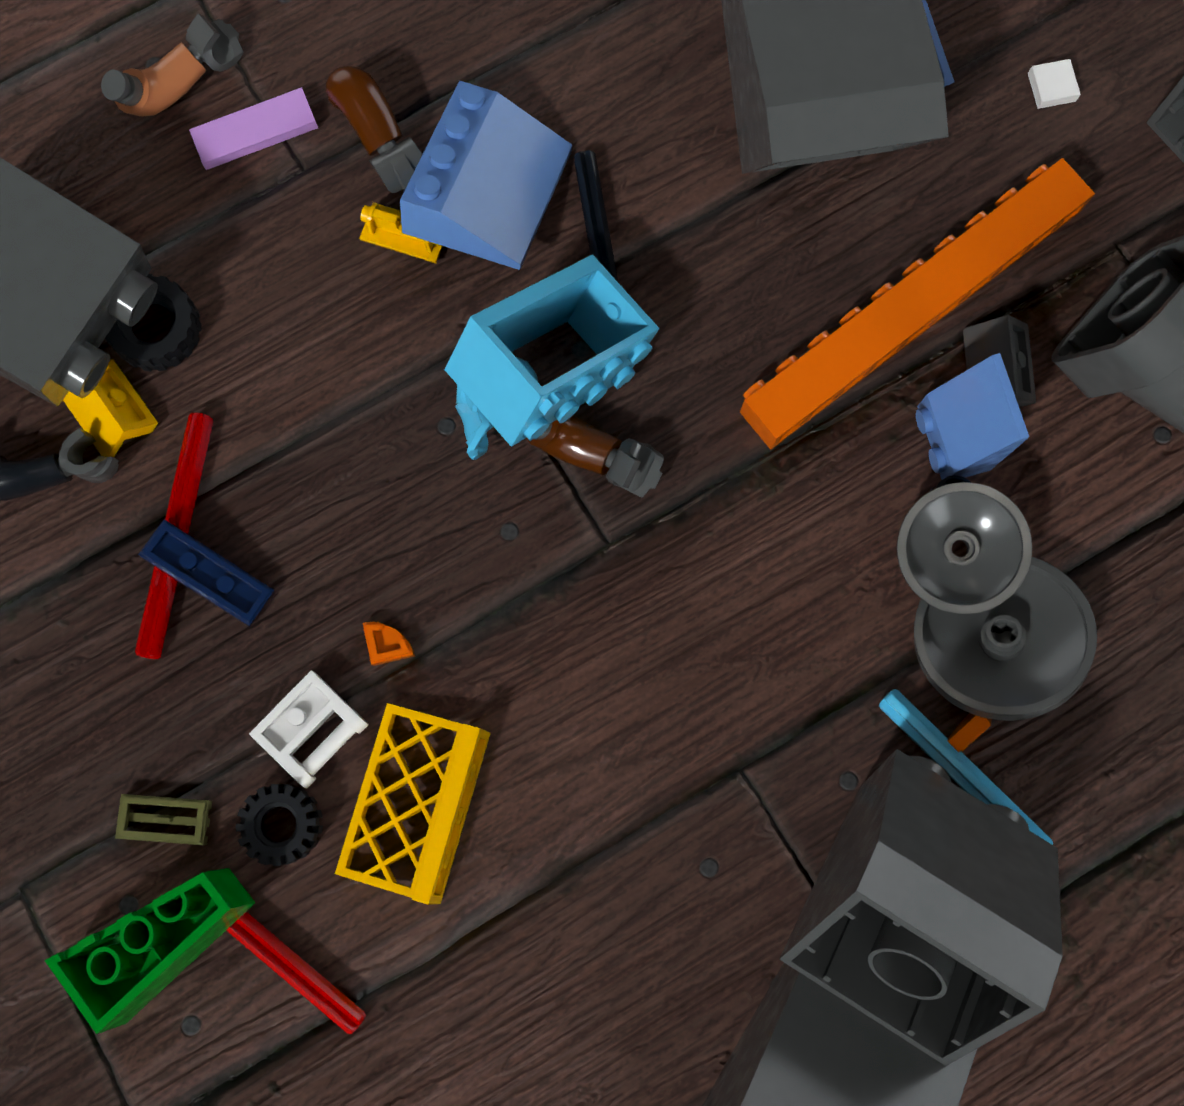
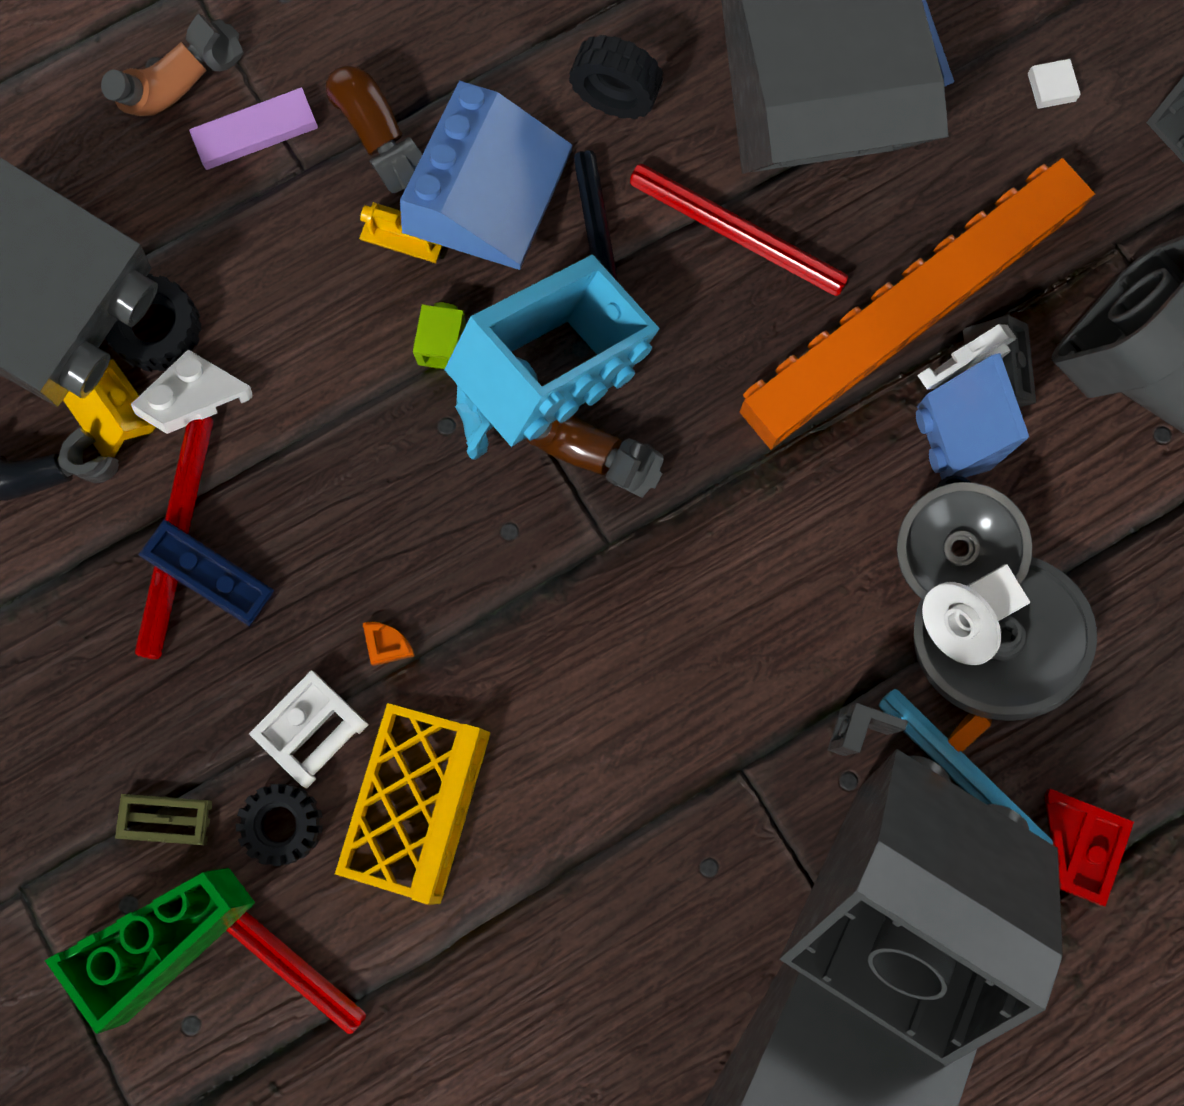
none -> white wing [131,350,253,434]
none -> lime brick [413,302,466,369]
none -> black tyre [569,35,664,119]
none -> red axle [630,164,848,296]
none -> dark grey panel [827,703,908,756]
none -> white wing [917,324,1017,389]
none -> white dish [922,582,1001,665]
none -> white tile [967,564,1031,621]
none -> red wing [1045,789,1134,907]

